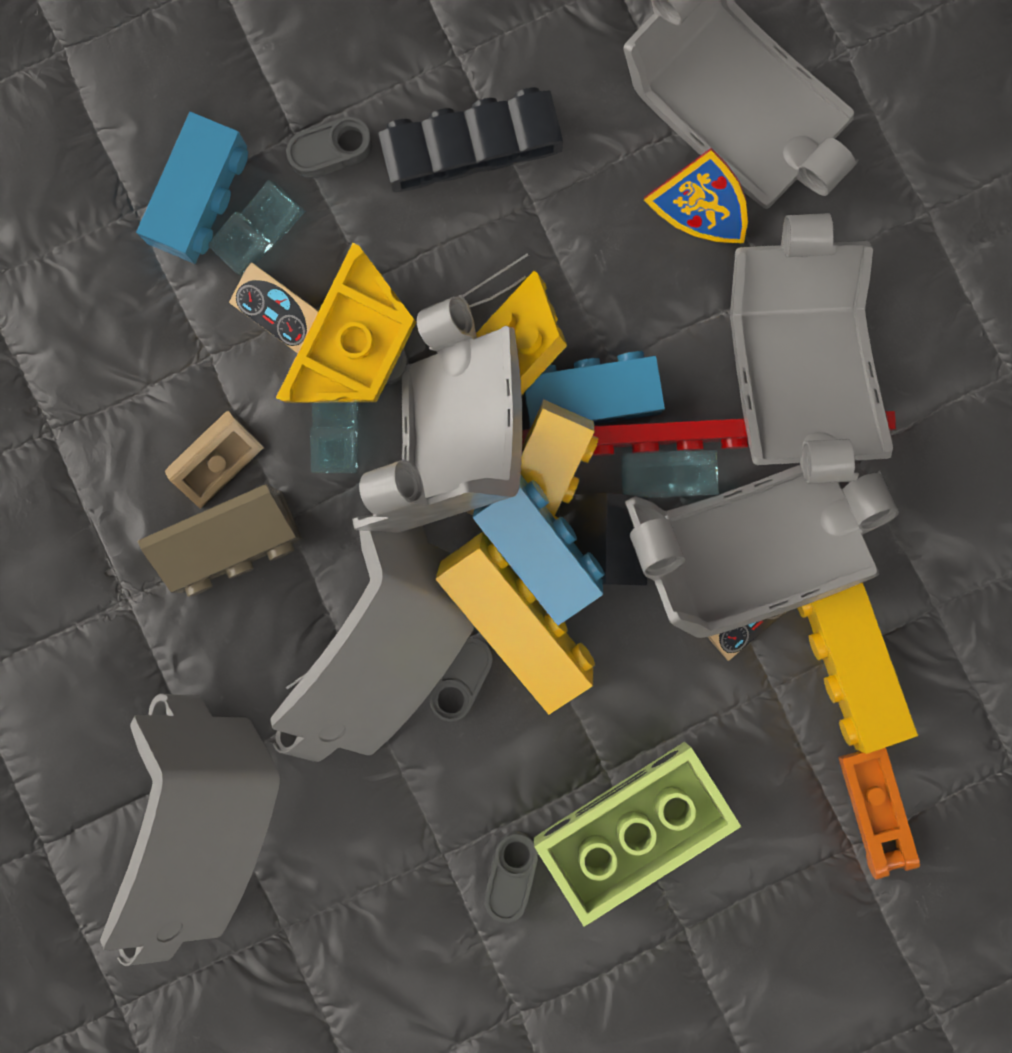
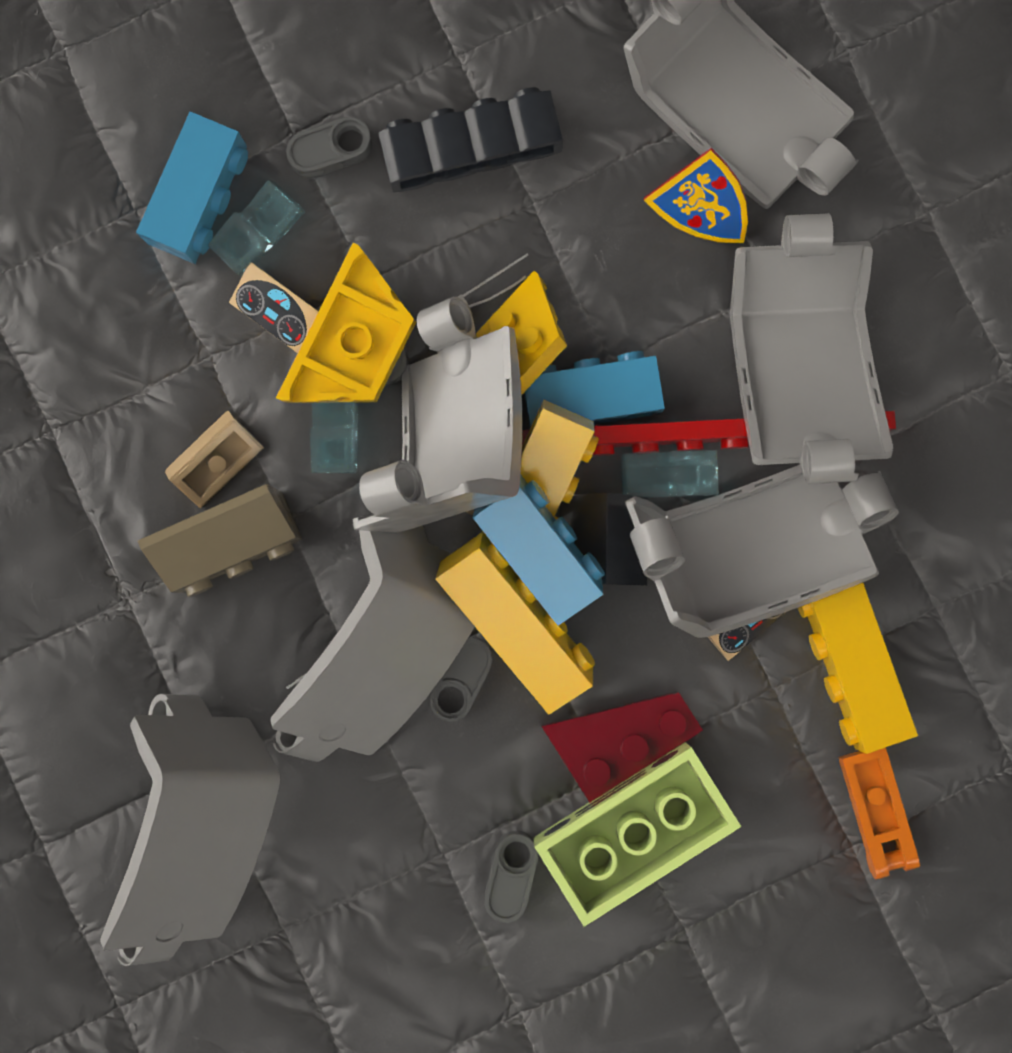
none -> dark red wing [541,691,703,803]

